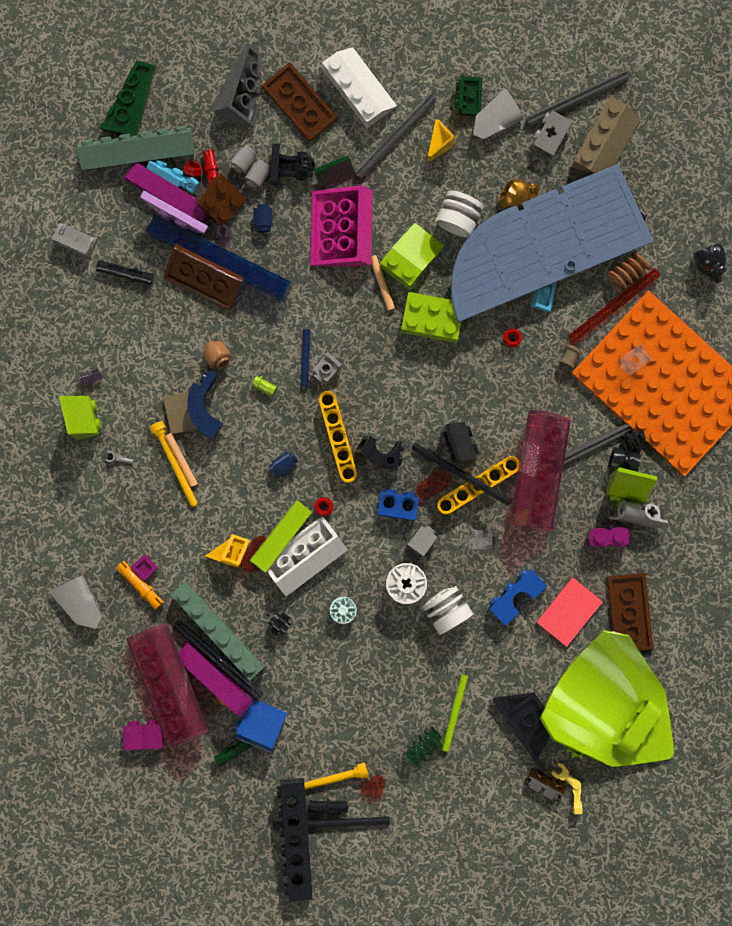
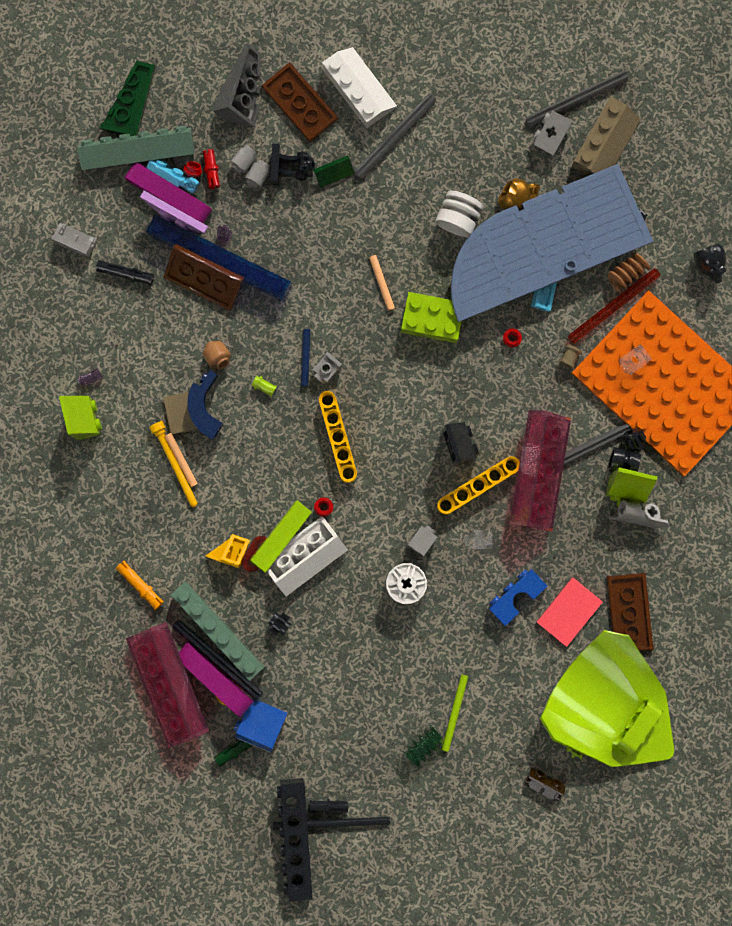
light grey panel [50,576,102,629] -> none
light grey hand [105,451,133,464] -> none
magenta brick [123,720,164,750] -> none
magenta plate [131,554,158,581] -> none
reddish brown plate [194,173,246,228] -> none
dark blue brick [253,204,273,233] -> none
dark blue brick [269,451,298,478] -> none
yellow piece [276,762,369,794] -> none
dark pink slope [310,185,373,267] -> none
light aqua wheel [330,597,357,624] -> none
black tile [354,436,405,470] -> none
clear red tile [361,775,385,799] -> none
blue brick [377,489,419,521] -> none
lime slope [380,223,445,290] -> none
black bar [412,443,512,506] -> none
clear red plate [416,469,452,499] -> none
white wheel [422,586,473,635] -> none
yellow slope [427,119,455,161] -> none
dark green bracket [455,73,483,116] -> none
light grey panel [473,89,523,140] -> none
black wing [492,692,550,762] -> none
light yellow piece [551,763,582,814] -> none
magenta brick [587,527,629,548] -> none

